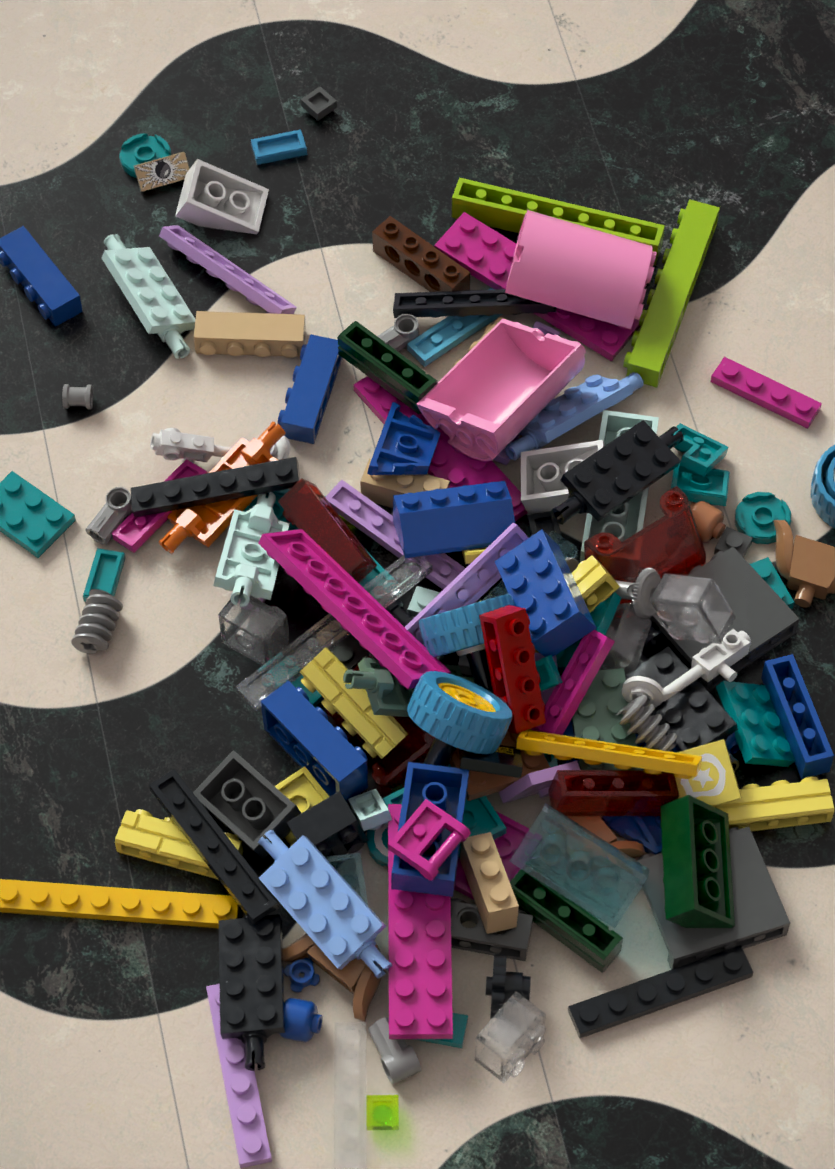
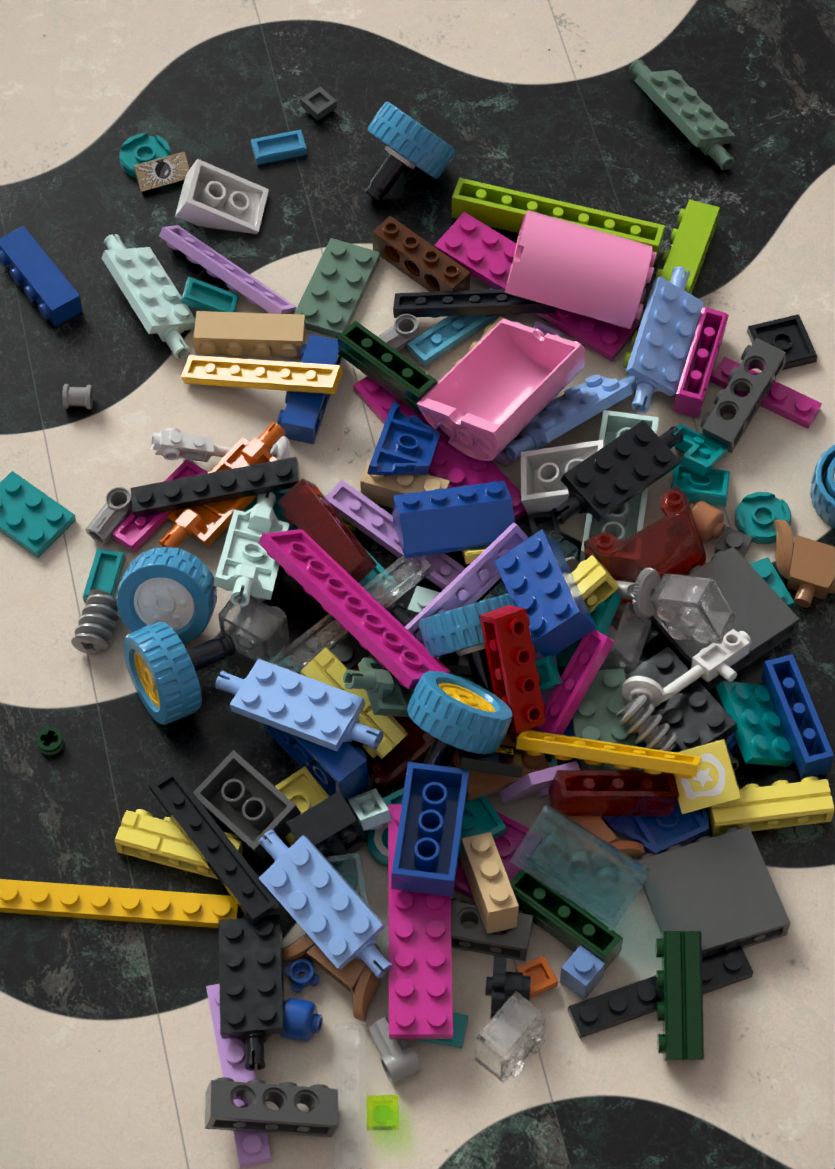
dark pink plate [388,799,471,881] -> none
dark green slope [660,795,735,928] -> none
none -> dark green bush [36,726,64,756]
none -> dark azure wheel [116,547,217,645]
none -> dark azure wheel [123,622,236,725]
none -> teal tile [180,277,239,312]
none -> yellow plate [181,355,343,394]
none -> dark grey brick [205,1077,338,1137]
none -> light blue plate [215,659,383,751]
none -> sand green plate [294,238,380,338]
none -> dark azure wheel [365,101,456,202]
none -> orange plate [516,955,558,999]
none -> medium blue brick [560,945,605,1000]
none -> light blue plate [626,266,704,413]
none -> sand green plate [629,60,735,170]
none -> dark green brick [655,931,704,1060]
none -> dark pink brick [673,307,729,418]
none -> dark grey brick [700,338,786,453]
none -> black tile [747,314,818,370]

